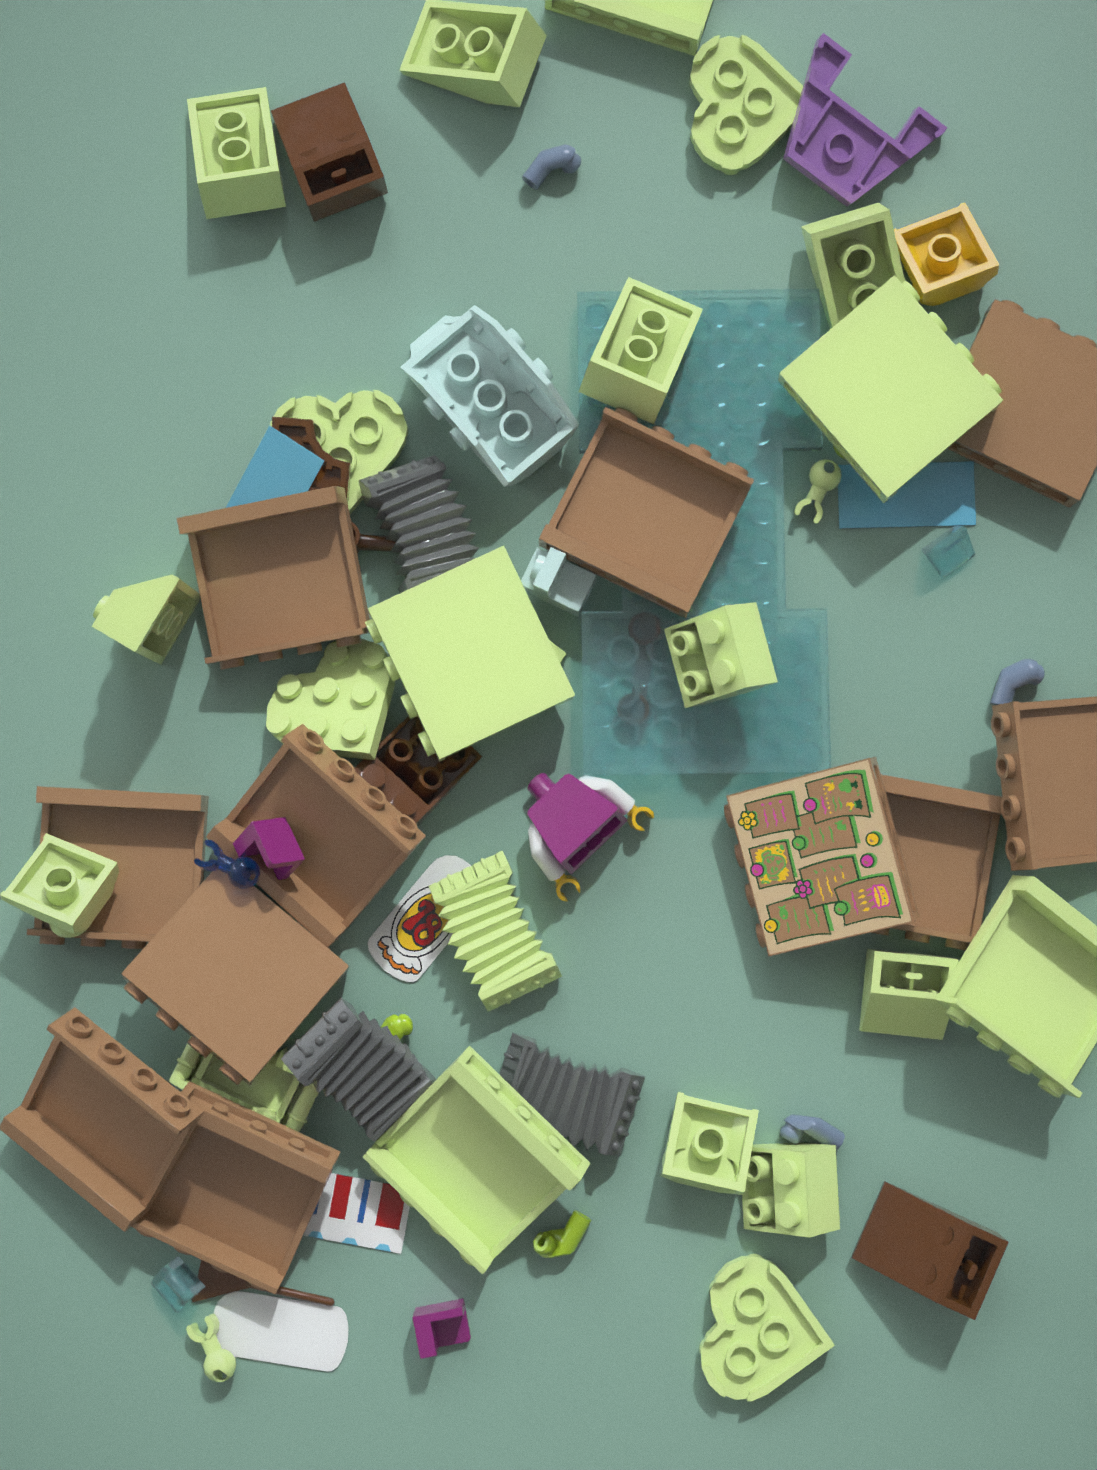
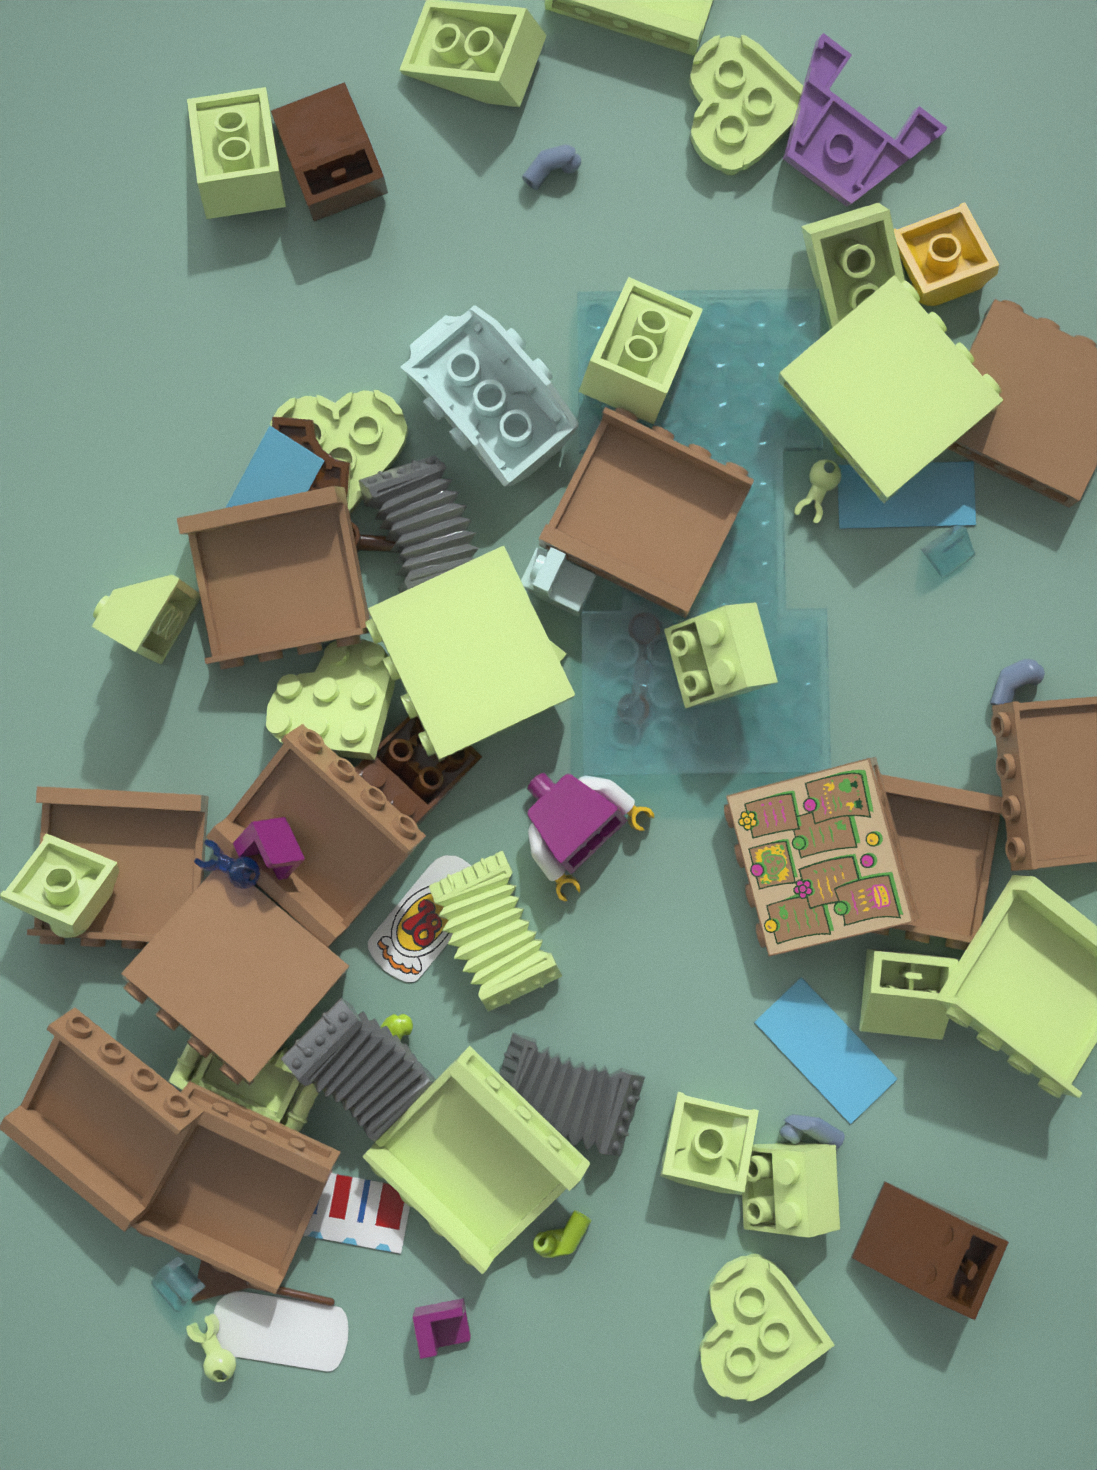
none -> medium azure sticker [755,977,897,1124]

